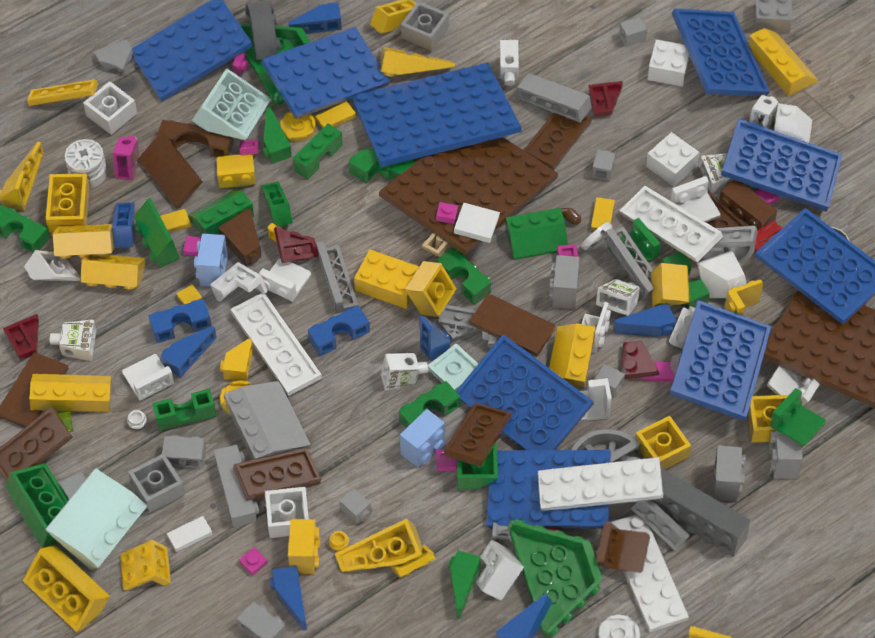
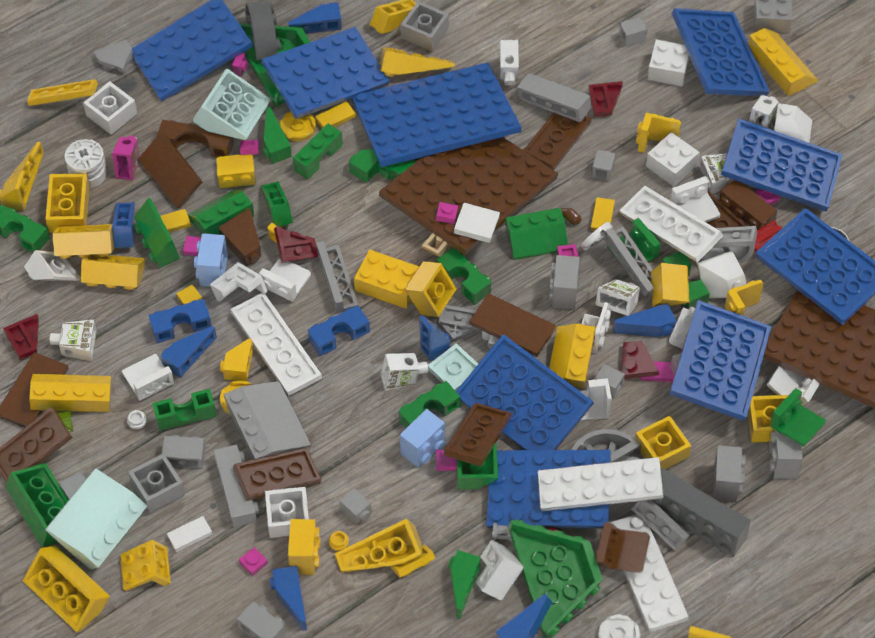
none -> yellow bracket [636,113,681,153]

